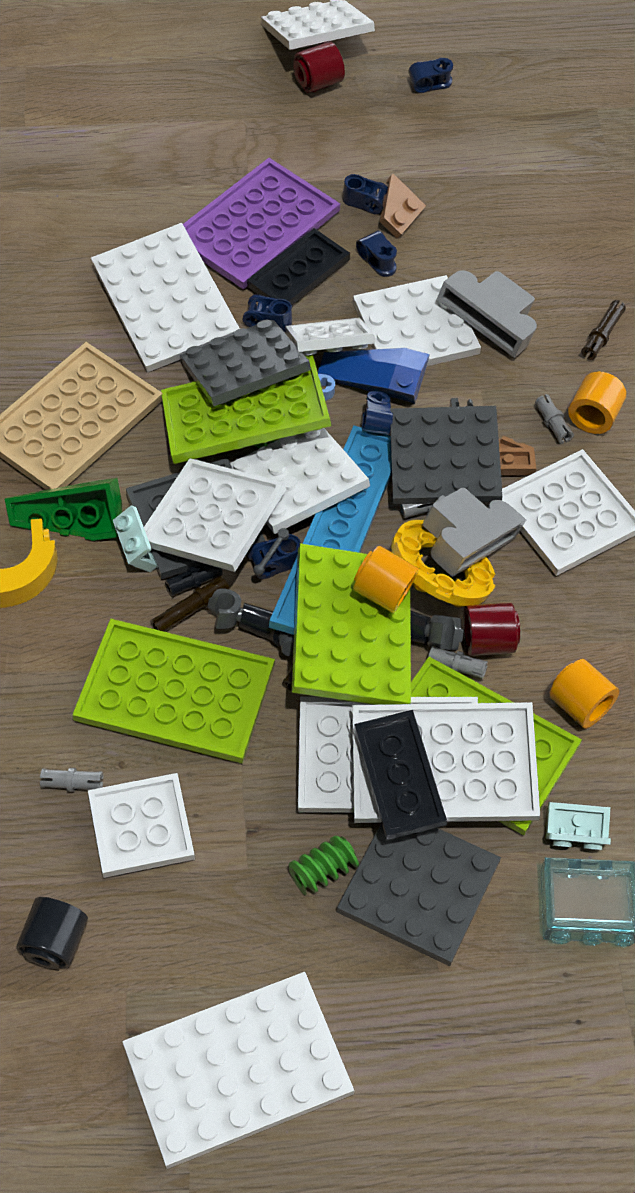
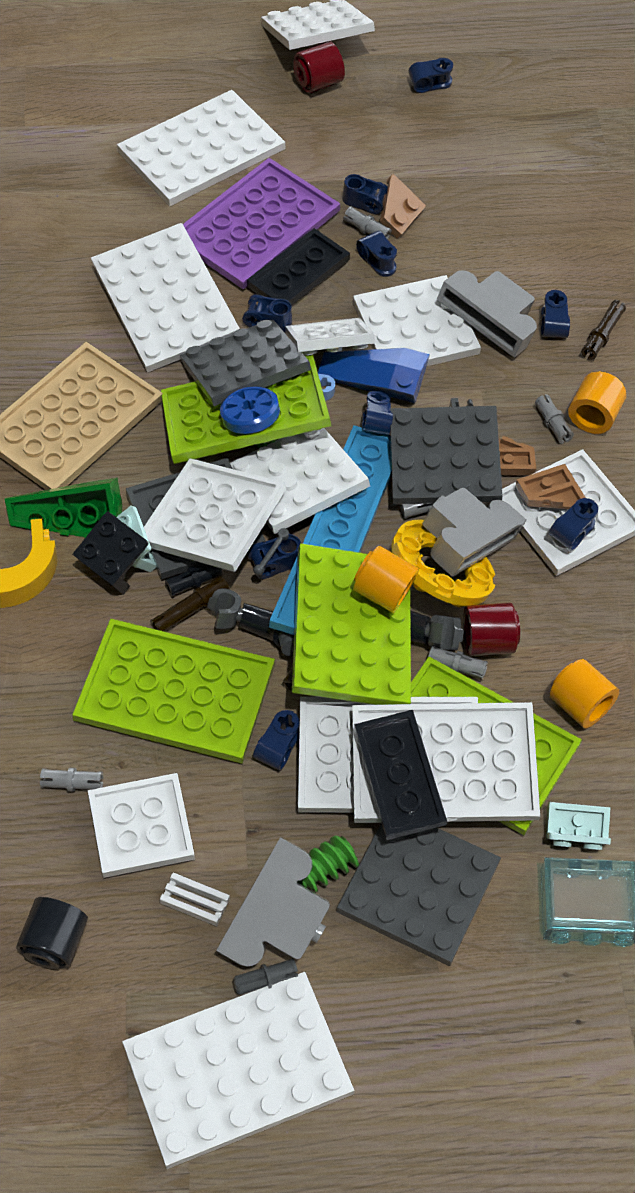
none -> black bracket [72,511,149,595]
none -> white plate [117,90,285,206]
none -> white tile [160,873,230,926]
none -> light grey brick [216,837,330,966]
none -> blue wheel [220,387,280,434]
none -> dark grey axle [233,958,298,994]
none -> dark blue piece [253,710,300,771]
none -> light grey pin [343,206,392,240]
none -> medium nougat wing [515,464,586,509]
none -> dark blue piece [541,290,570,338]
none -> dark blue piece [549,498,598,551]

